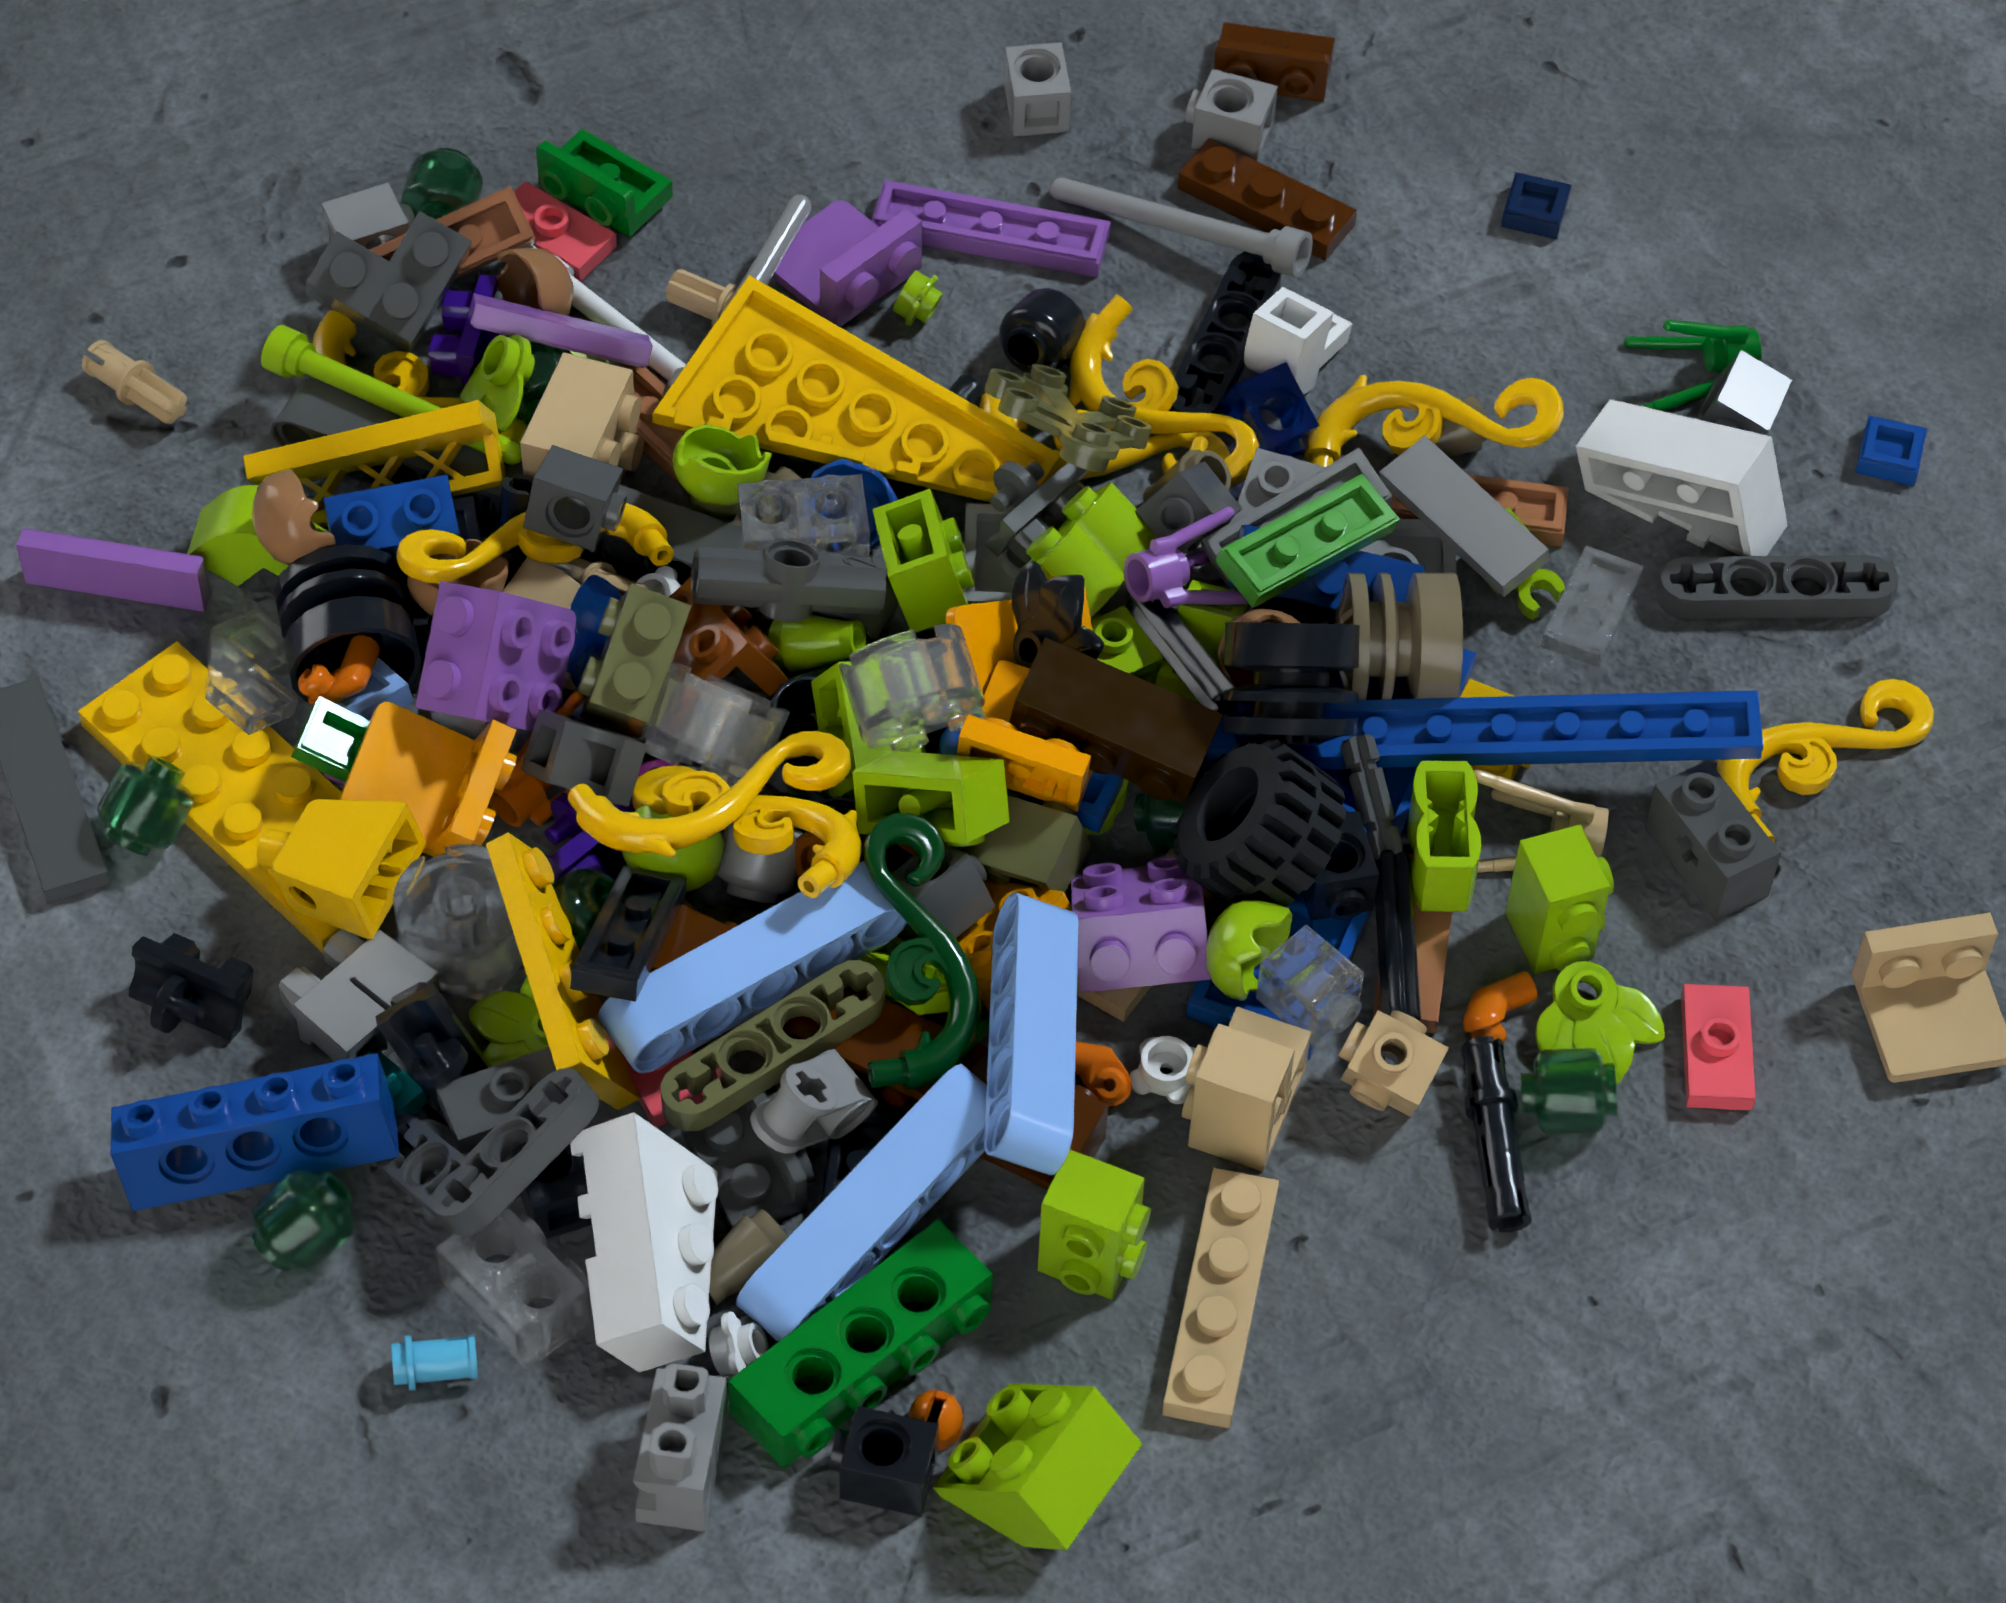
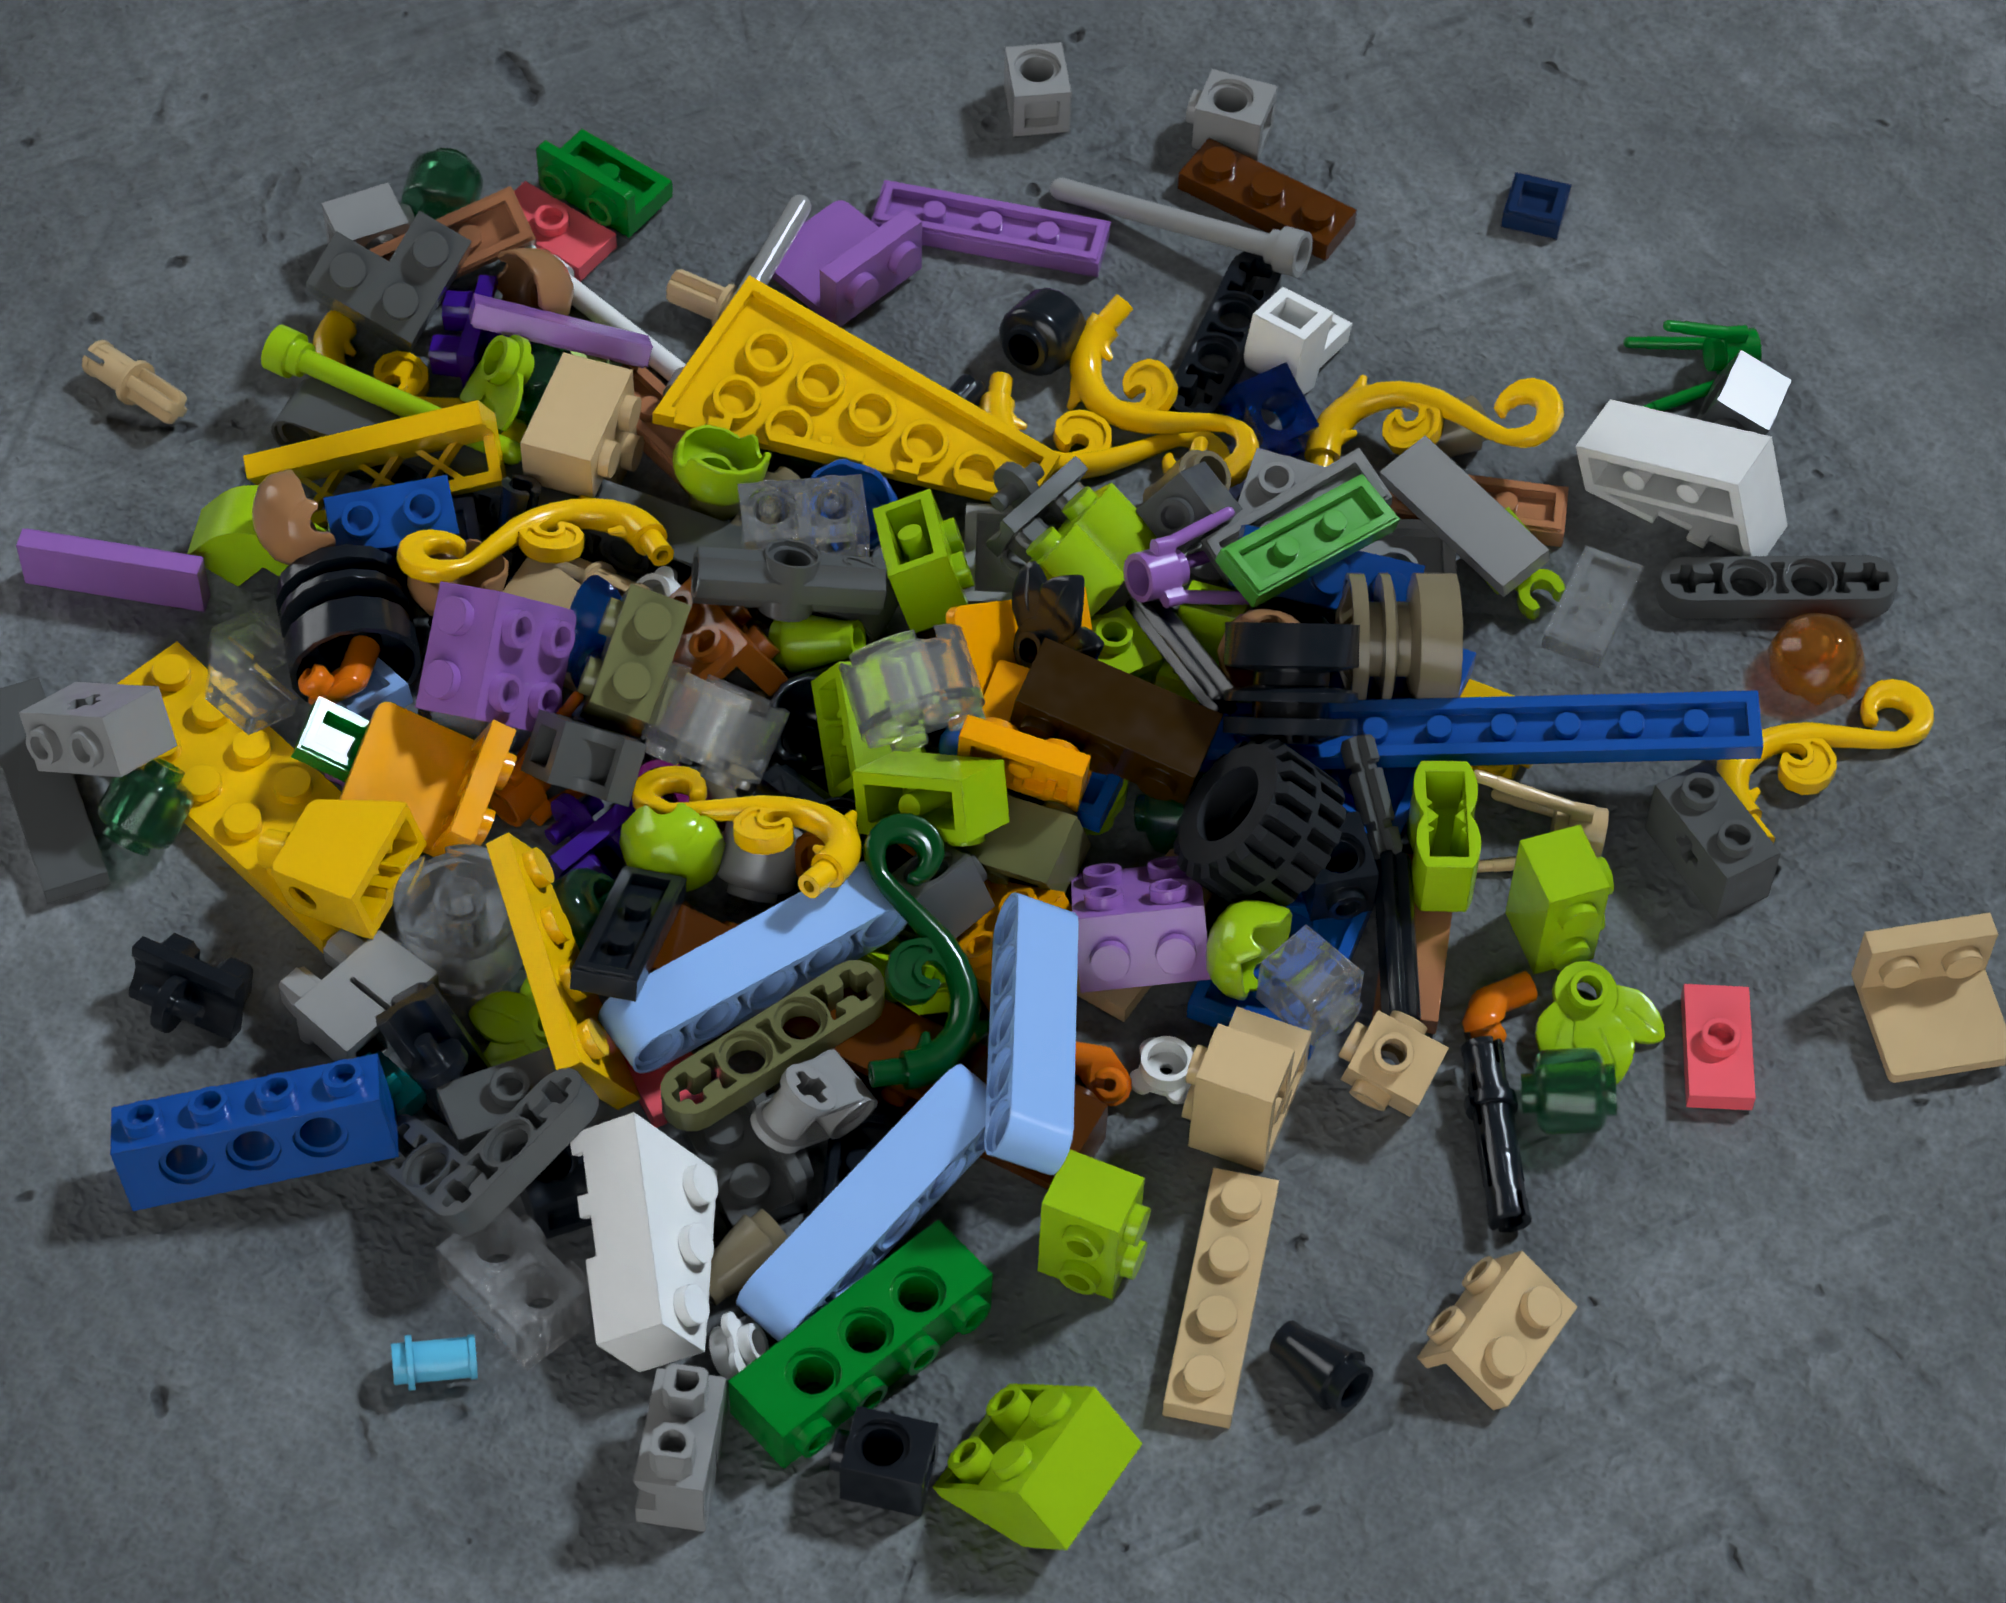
clear green head [252,1170,354,1271] -> none
dark grey brick [523,445,627,551] -> none
yellow plant [567,731,851,858] -> none
lime plate [892,270,944,326] -> none
orange hinge [908,1389,963,1451] -> none
olive plant [984,364,1152,472] -> none
reddish brown bracket [1214,22,1335,102] -> none
blue tile [1855,415,1927,486] -> none
none -> light grey brick [19,682,177,777]
none -> black cone [1269,1320,1373,1414]
none -> tan bracket [1417,1251,1577,1410]
none -> clear orange hair [1768,613,1866,706]

